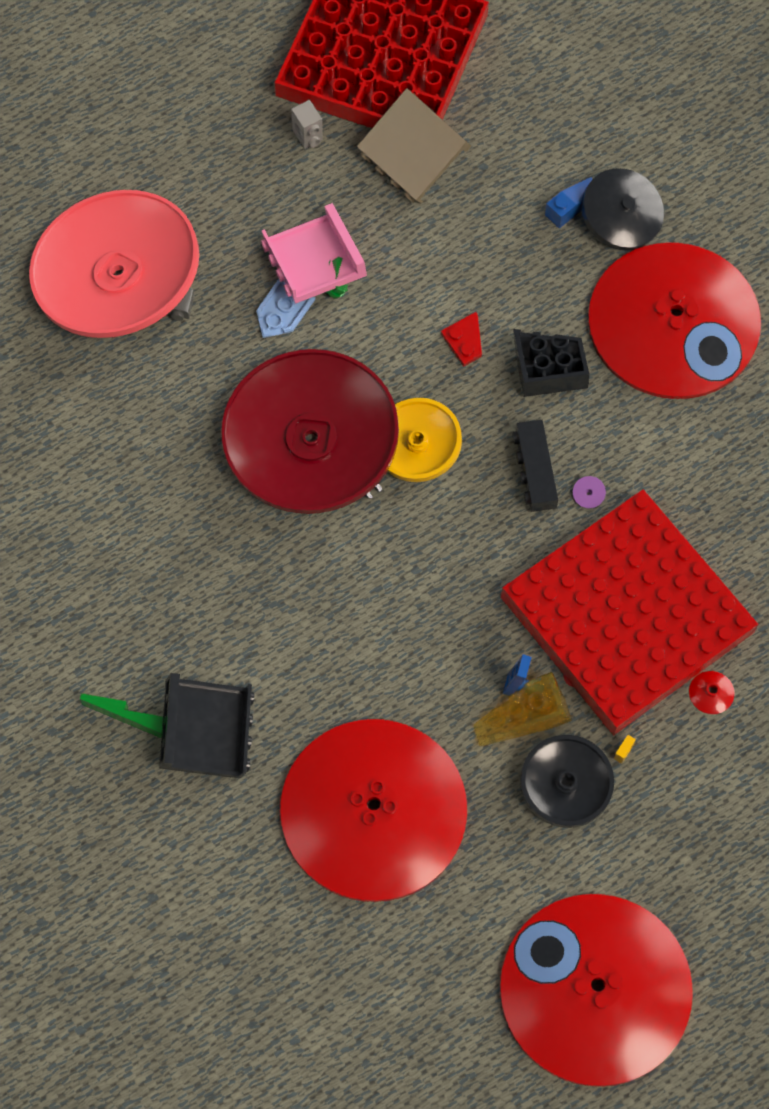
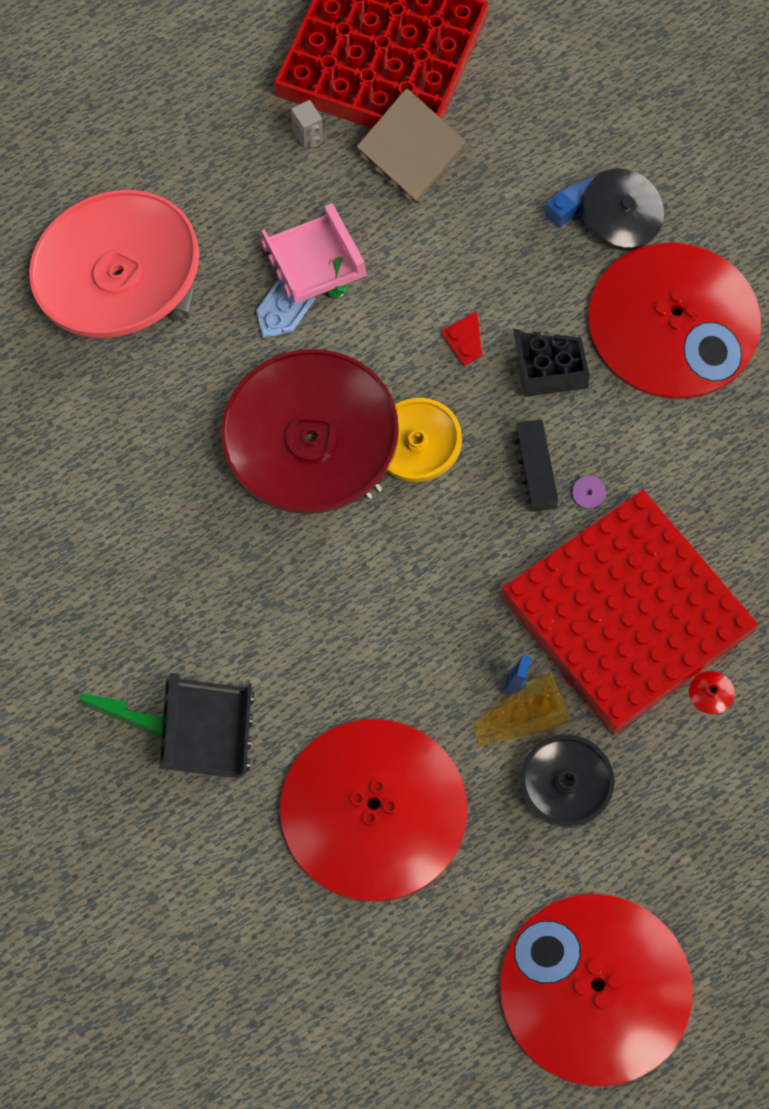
yellow tile [614,735,636,764] -> none

